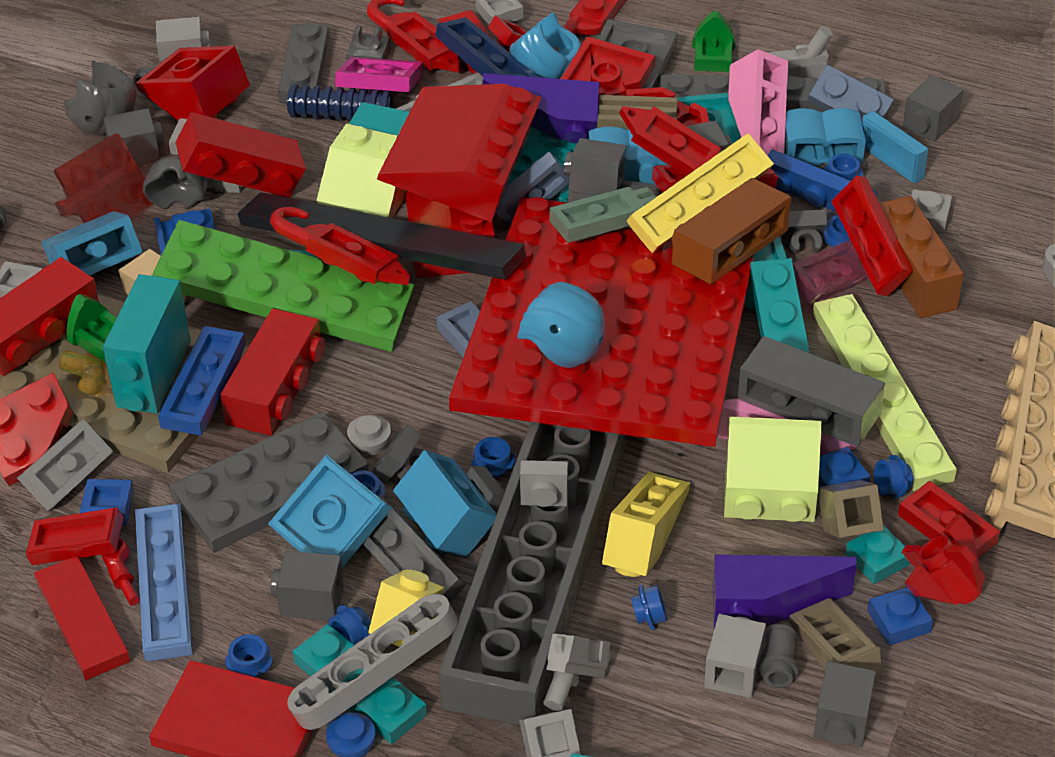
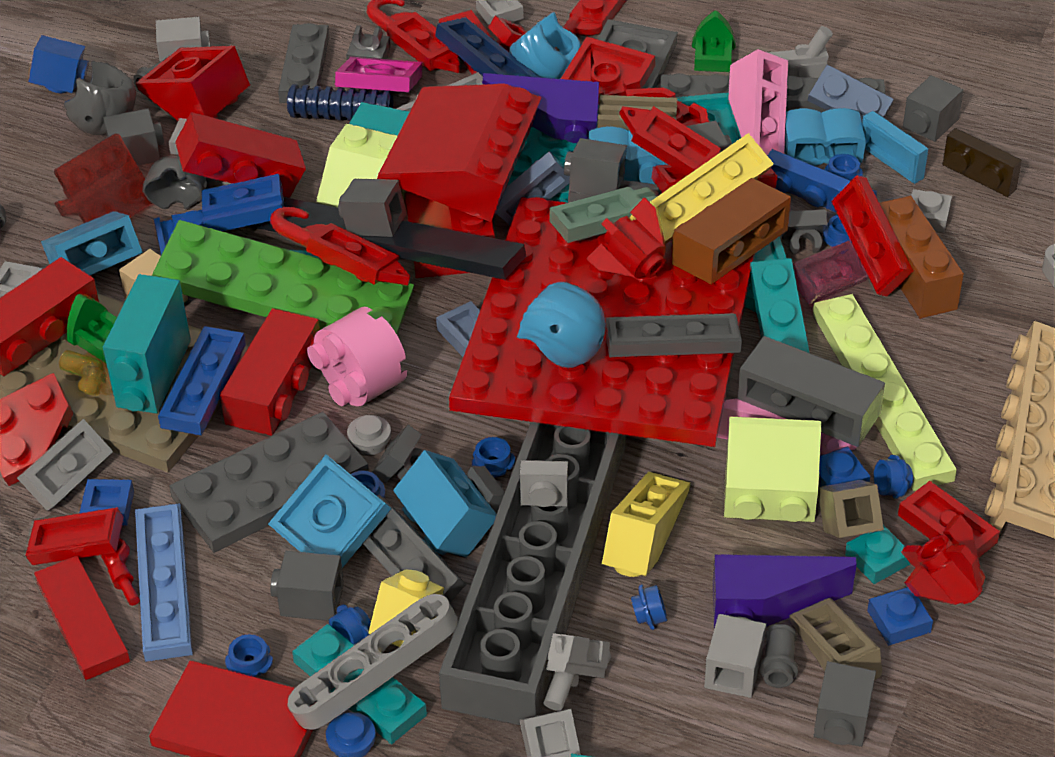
none -> blue brick [29,35,89,93]
none -> blue plate [202,174,284,231]
none -> bright pink brick [307,307,407,406]
none -> dark grey brick [338,178,407,237]
none -> red brick [586,197,666,278]
none -> dark grey tile [605,313,742,357]
none -> dark brown plate [942,128,1022,197]

